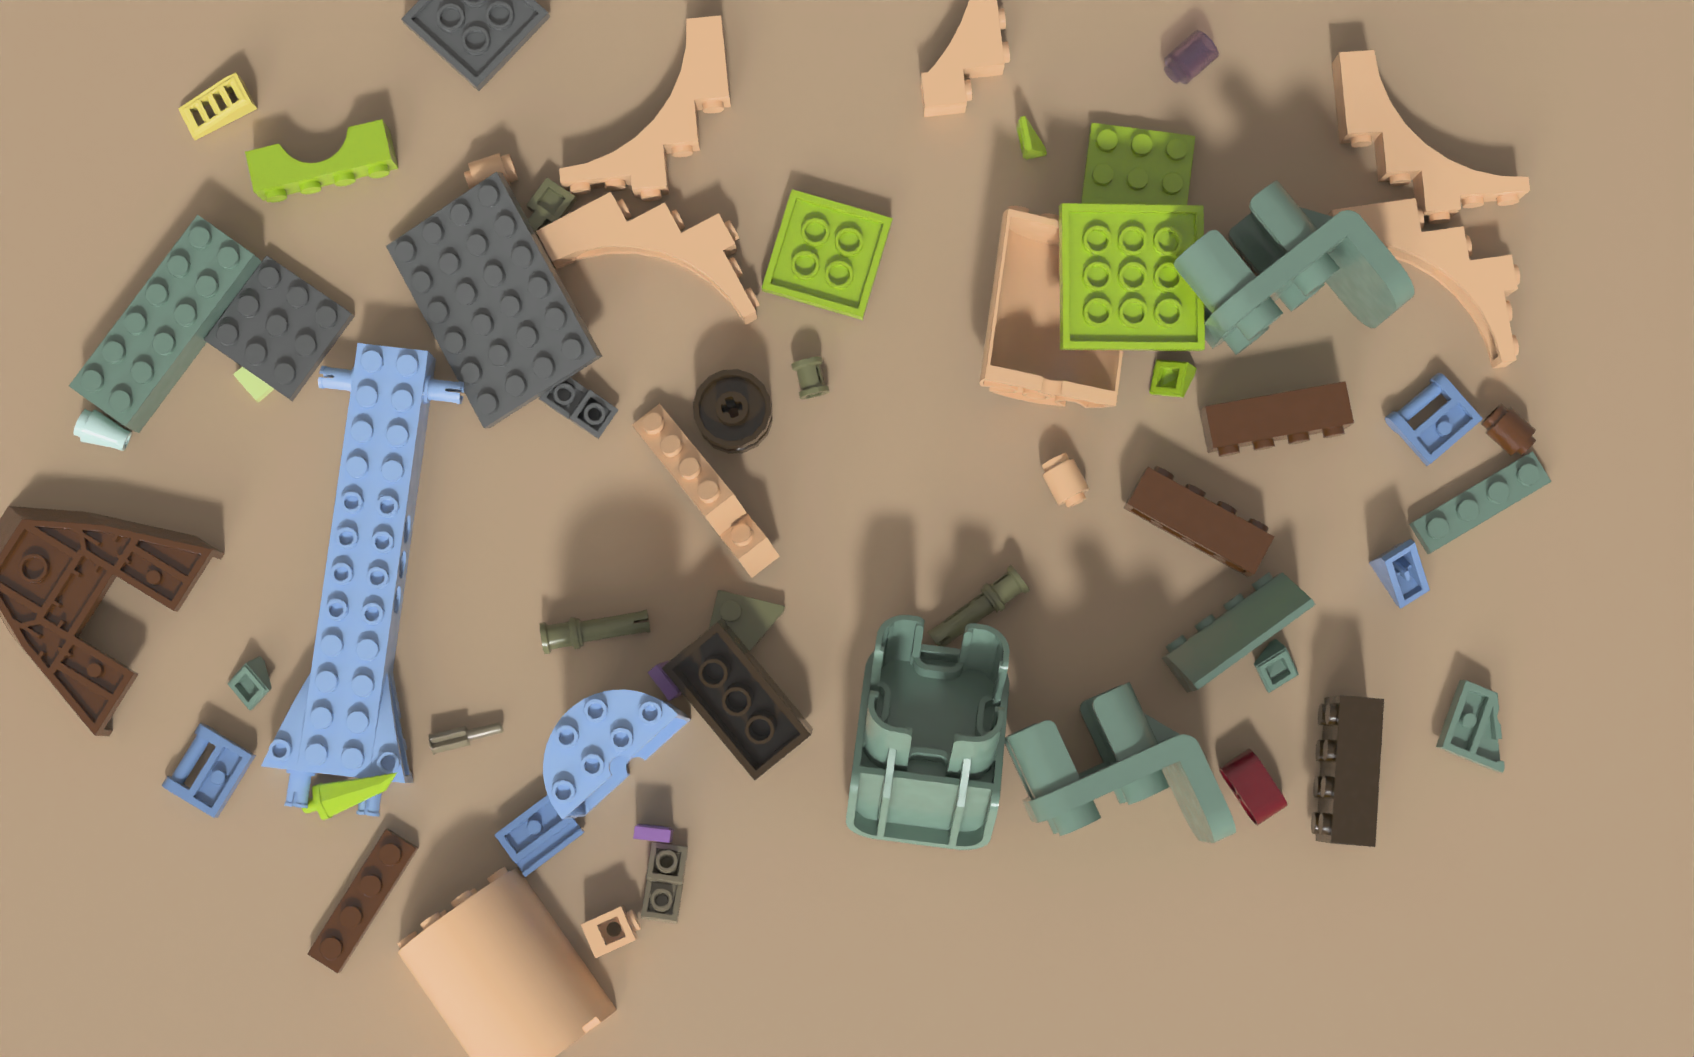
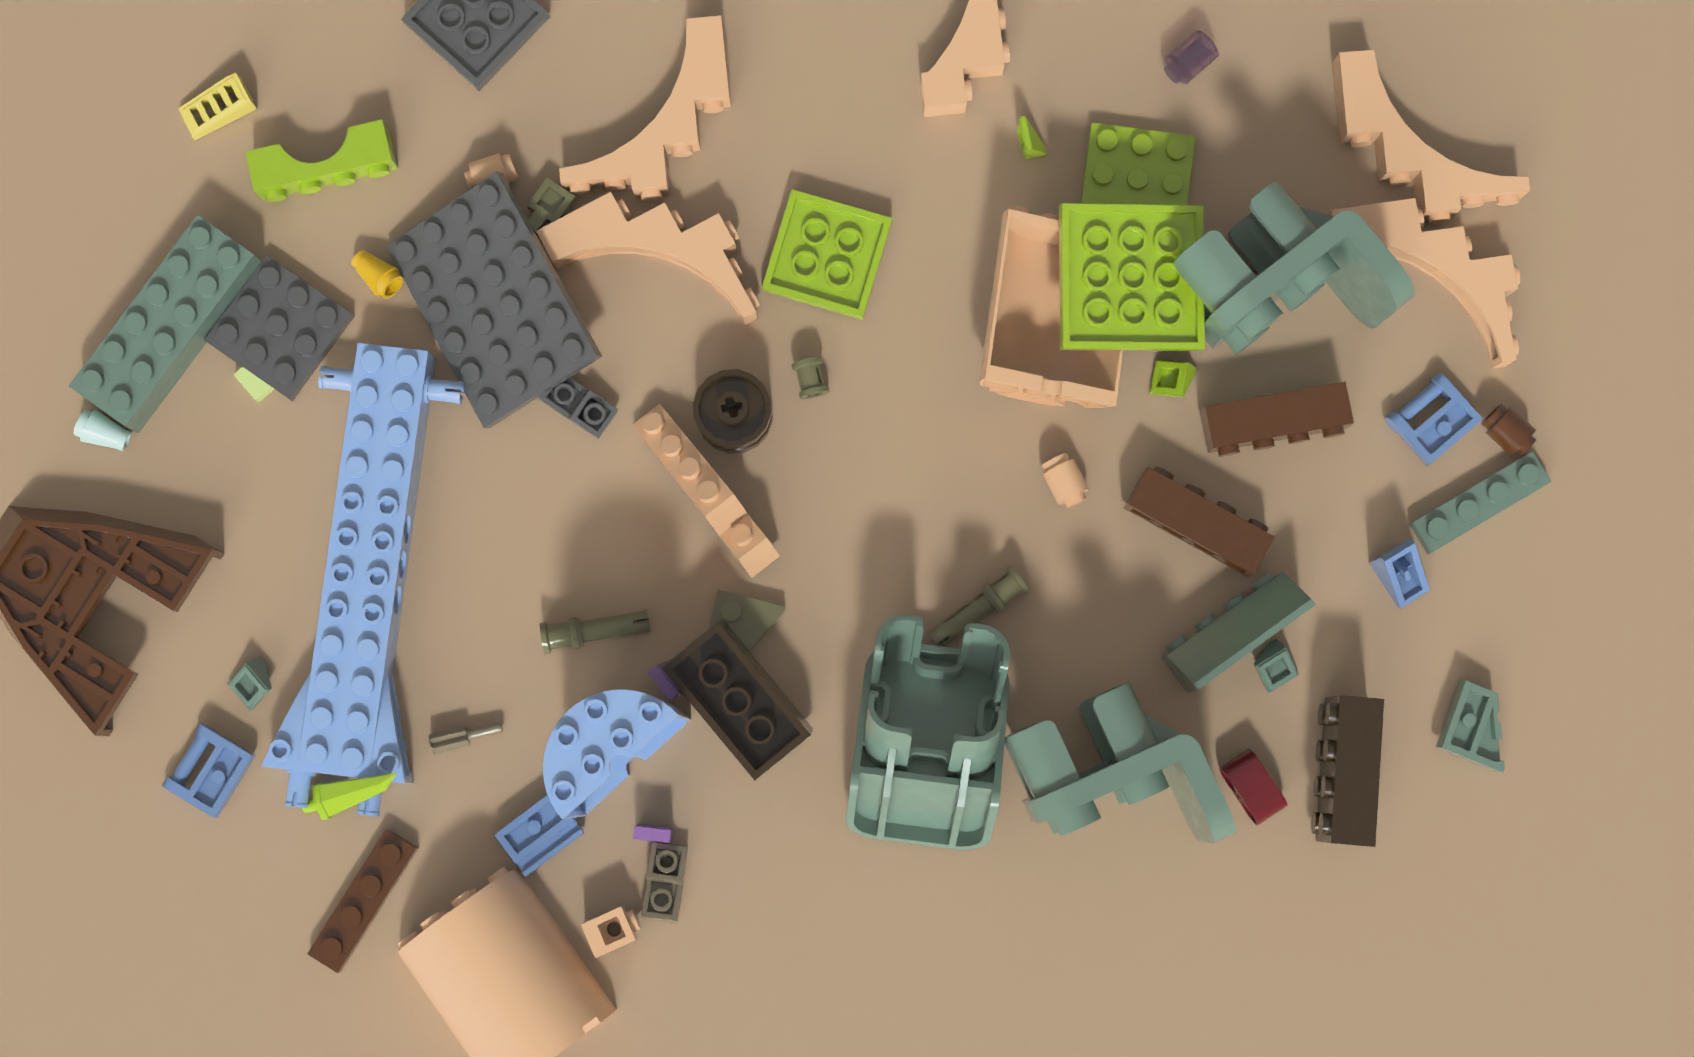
none -> yellow cone [351,250,404,299]

